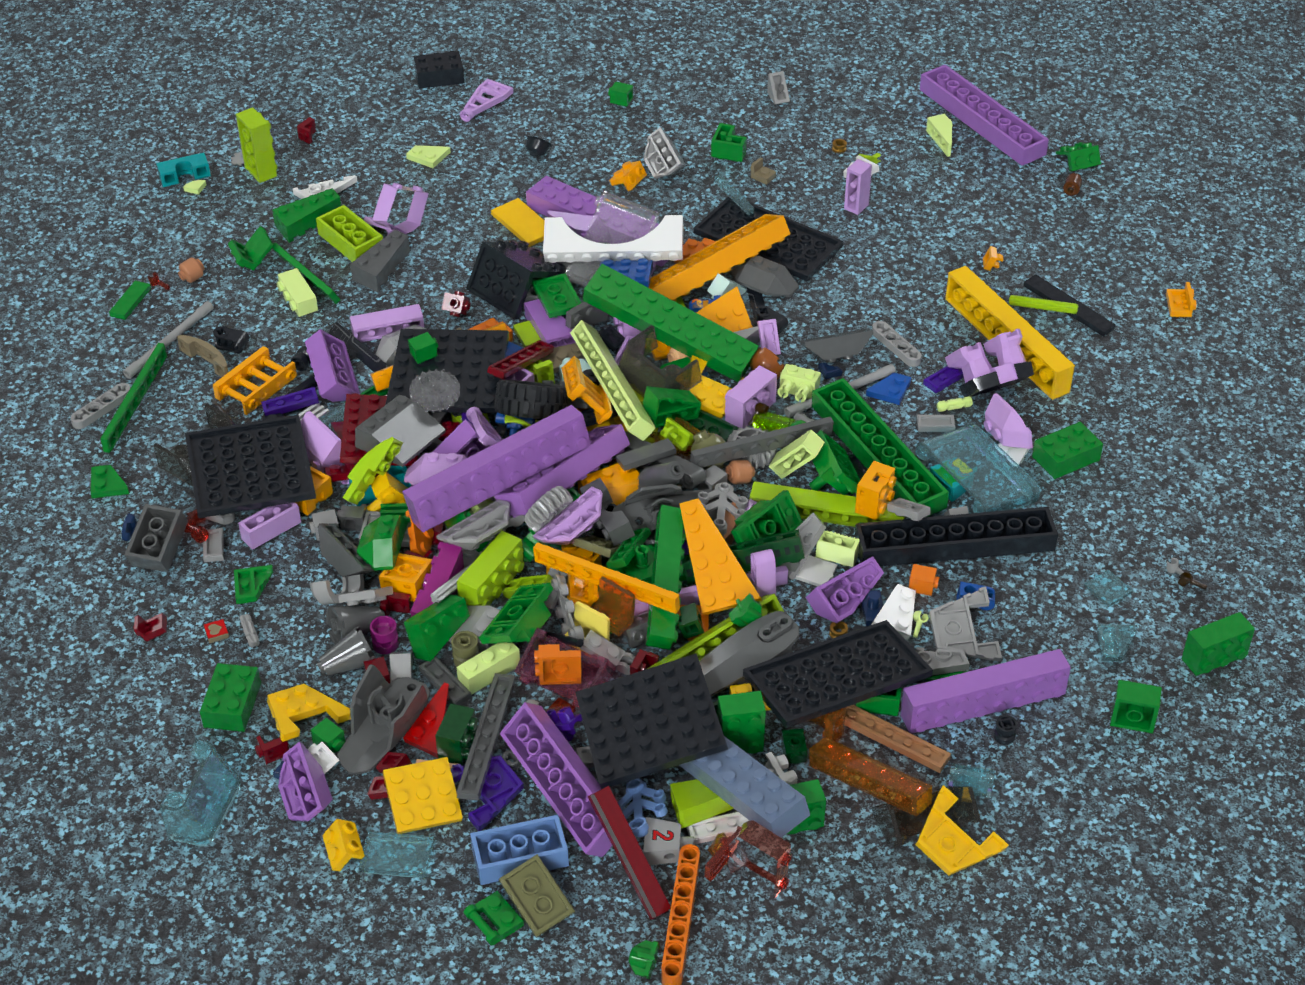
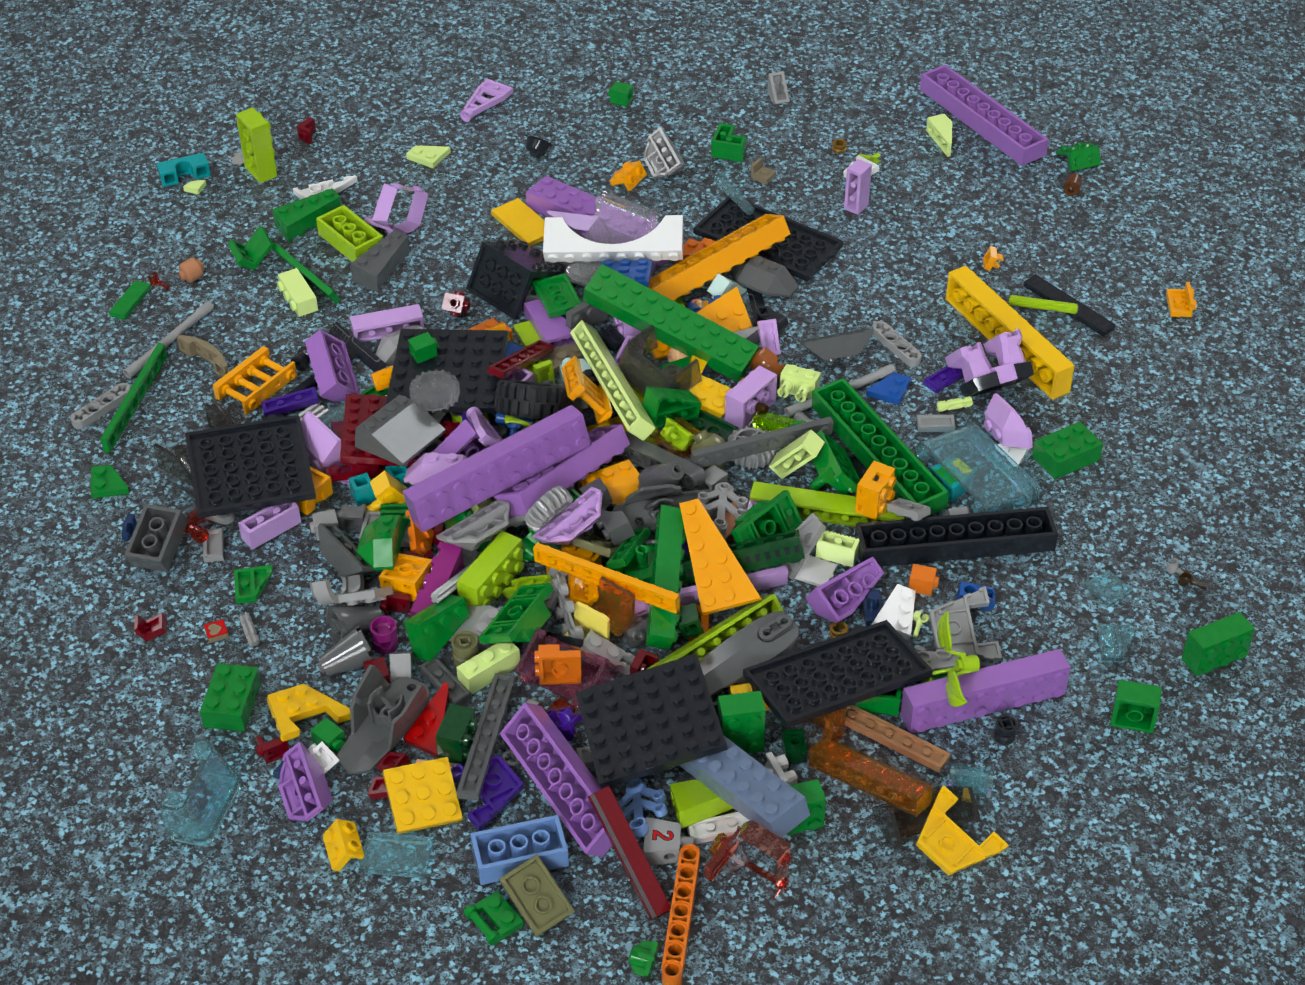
black piece [213,326,250,354] -> none
lime slope [342,437,403,505] -> none
black brick [413,51,465,89] -> none
dark grey tile [616,438,677,471] -> none
nougat head [725,460,755,485] -> none
green piece [729,593,762,627] -> none
lavender beam [751,549,776,597] -> none
dark blue tile [818,363,842,379] -> none
none -> lime plant [920,611,980,707]

